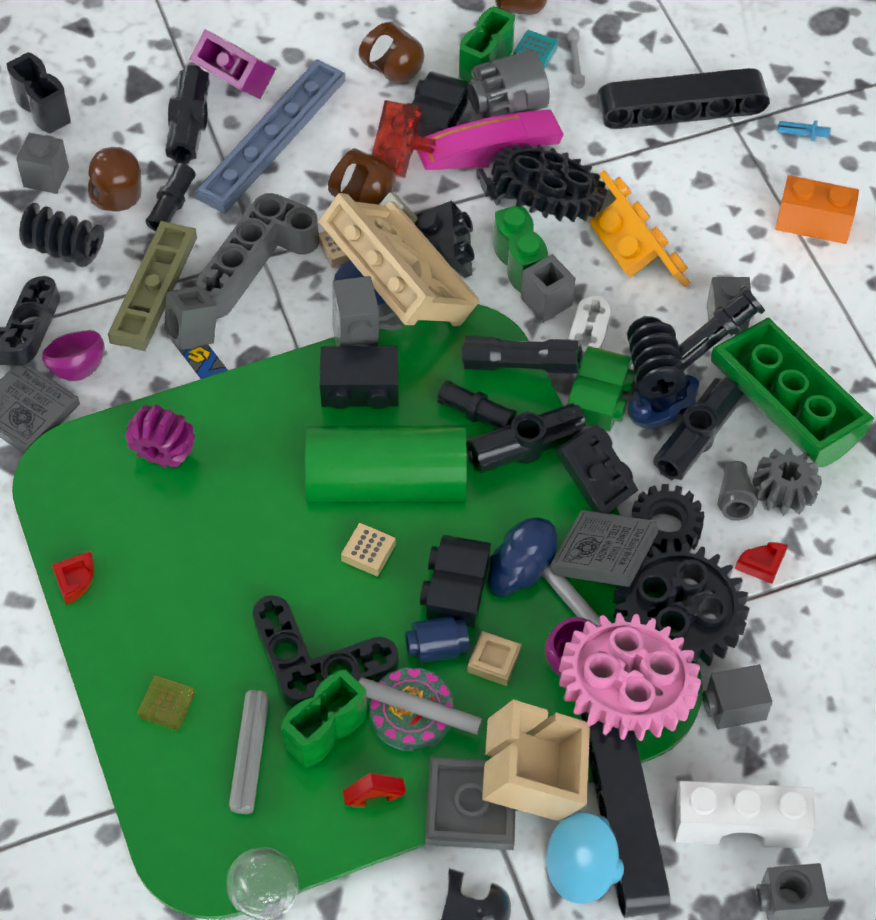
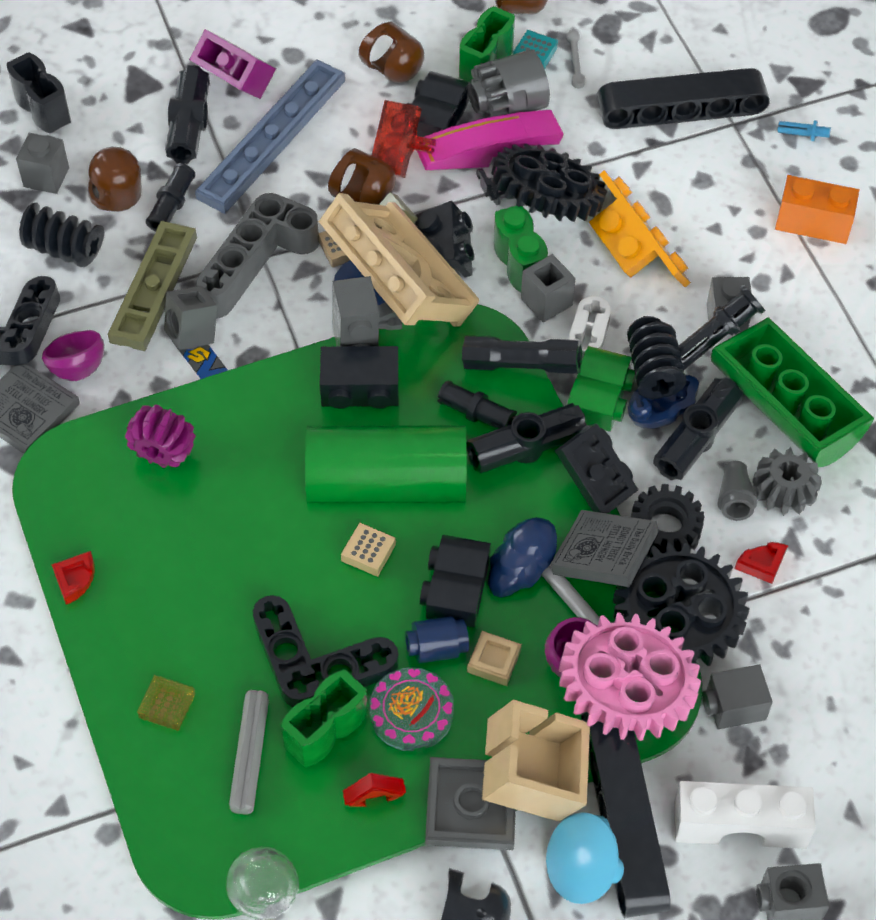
light grey bar [359,677,483,735] -> none

